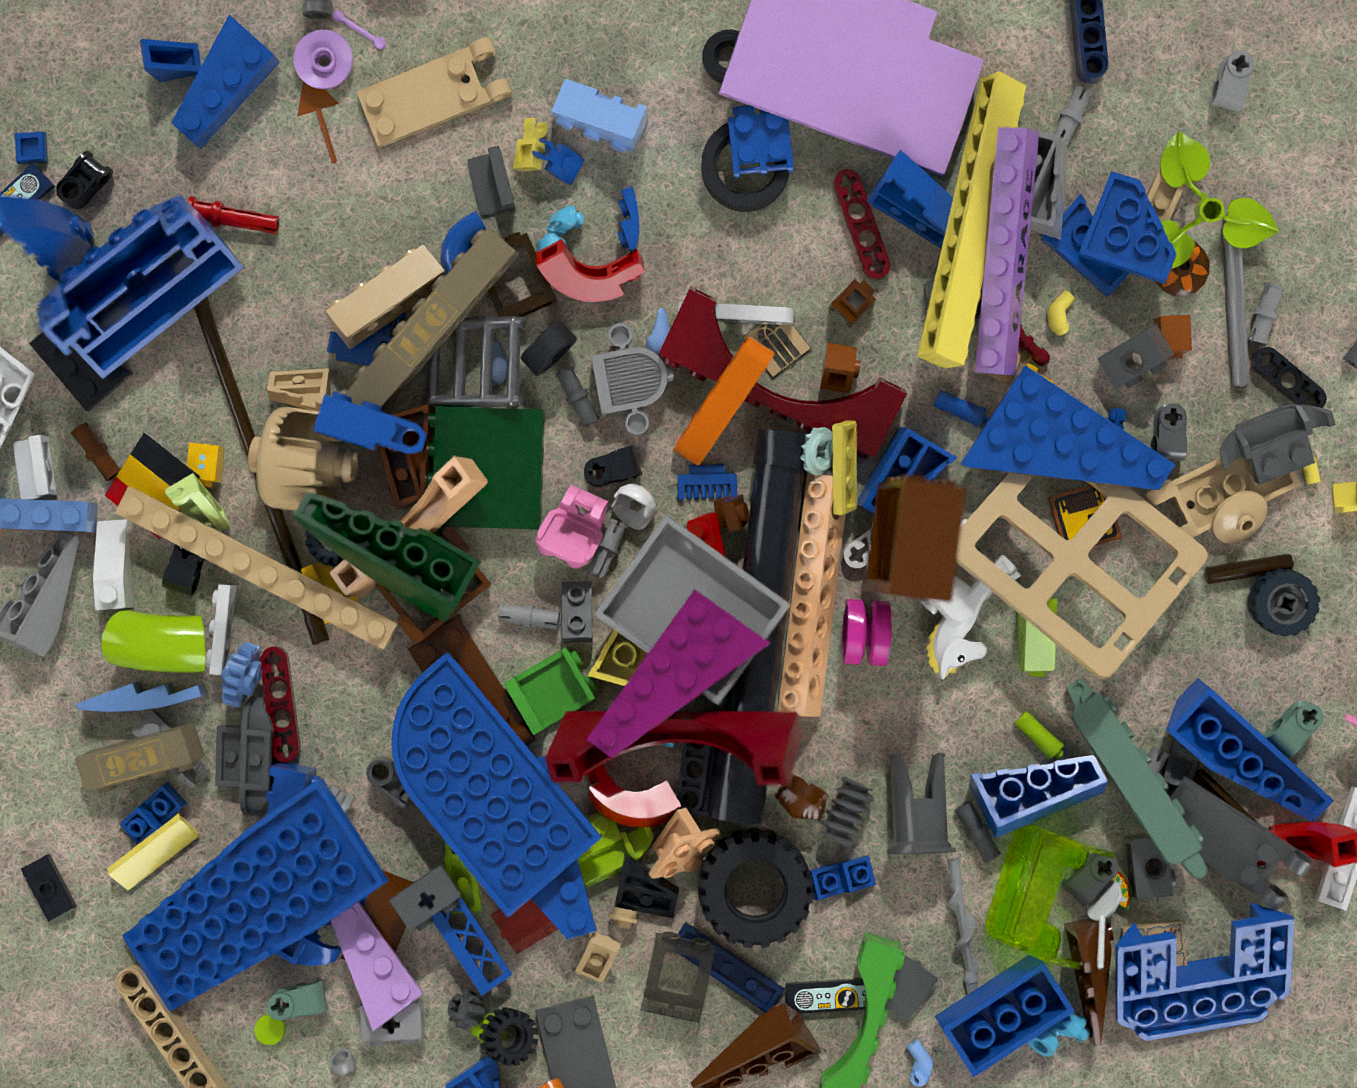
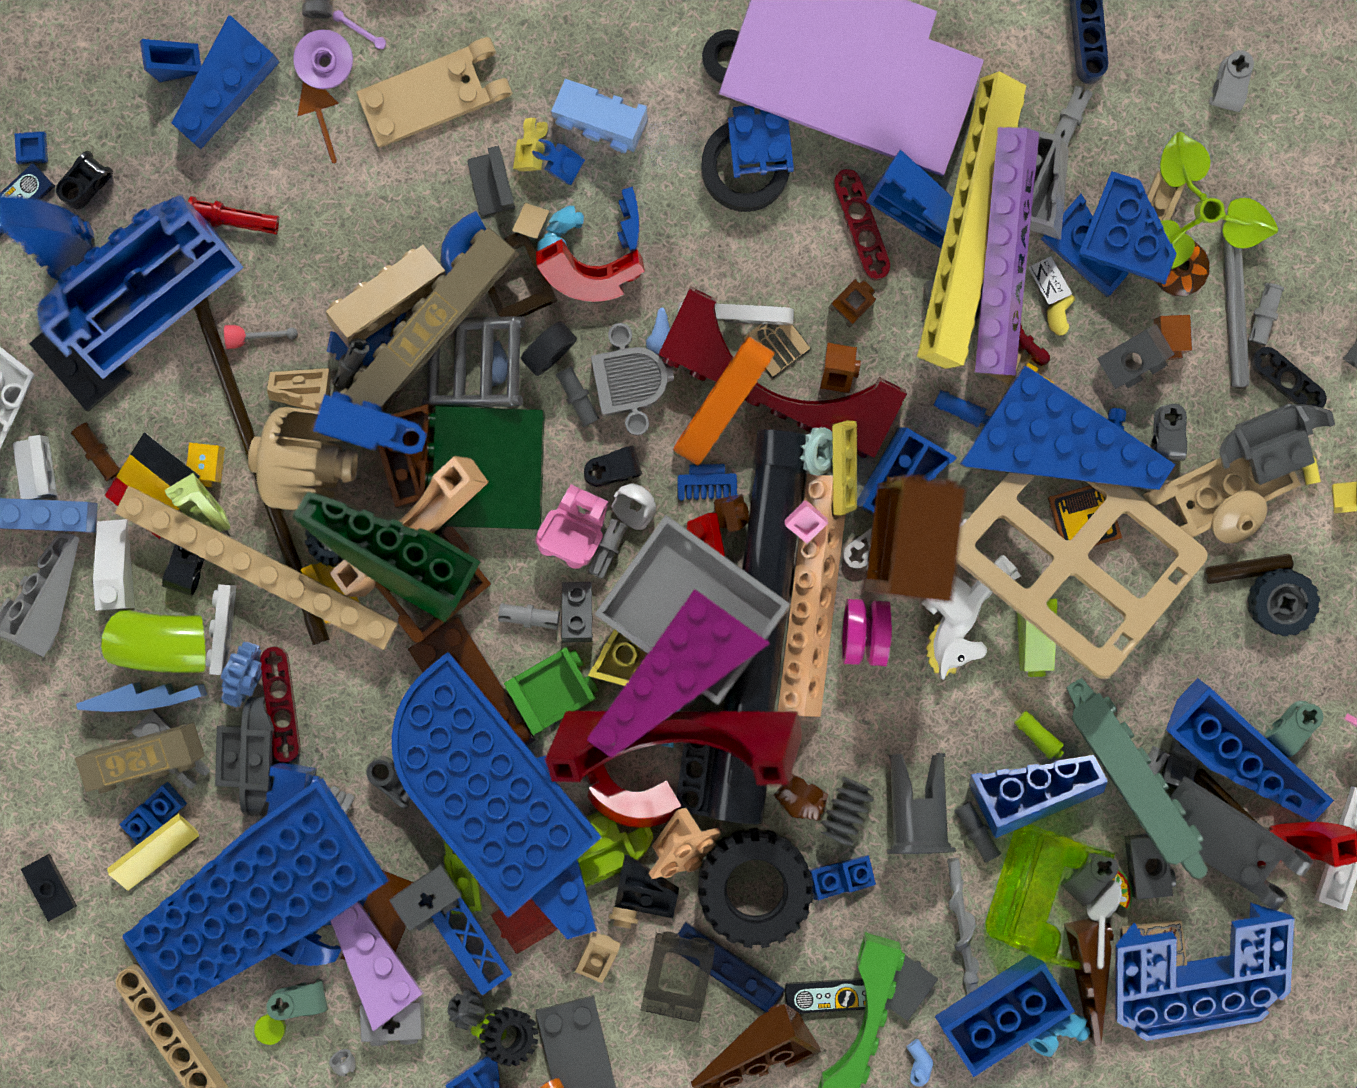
none -> hinge [224,325,298,349]
none -> dark grey pin [333,338,369,390]
none -> tan sticker [512,203,550,239]
none -> bright pink plate [784,500,828,543]
none -> white sticker [1028,256,1072,305]

